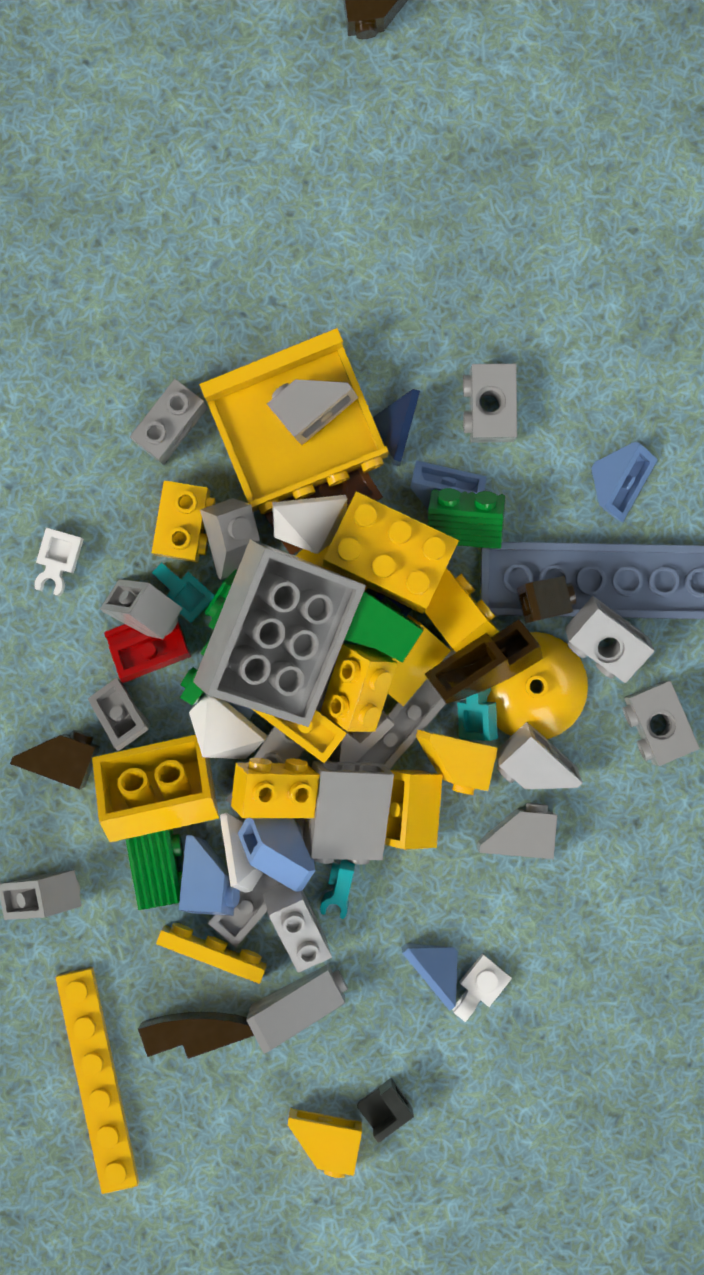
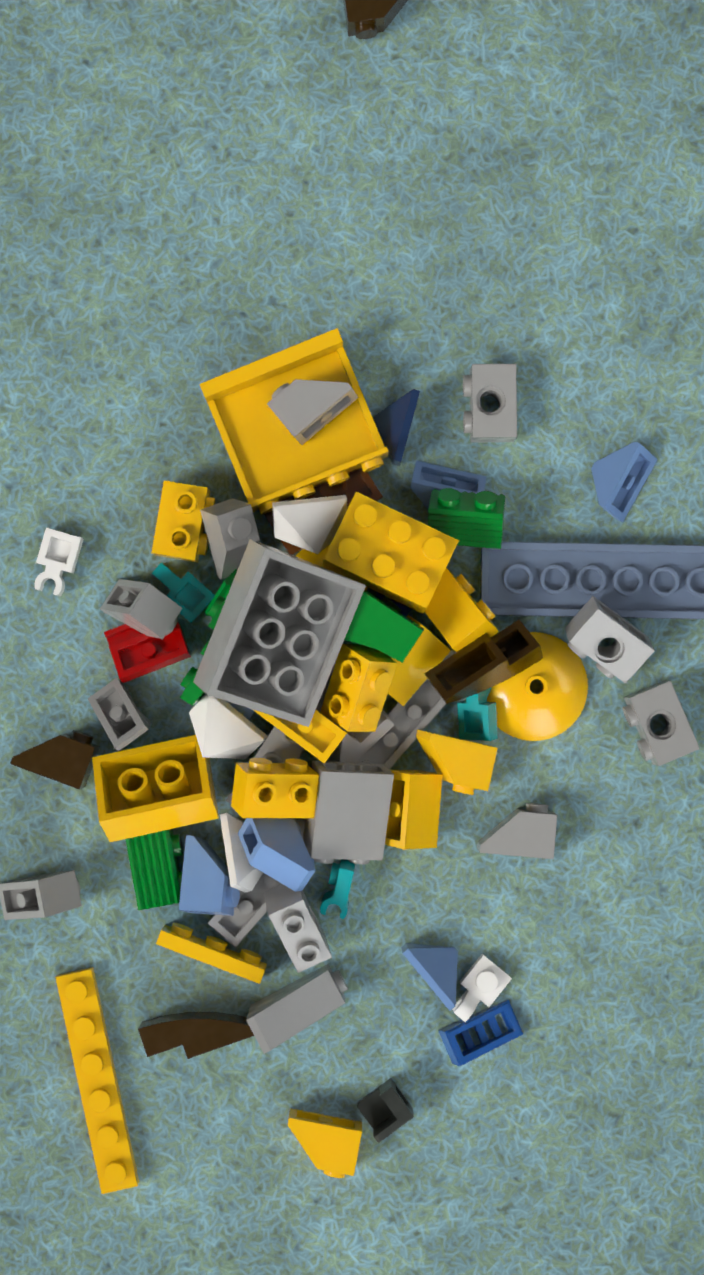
light grey brick [130,379,208,465] -> none
slope [496,722,583,789] -> none
dark brown slope [517,576,576,624] -> none
none -> blue slope [438,1000,523,1066]

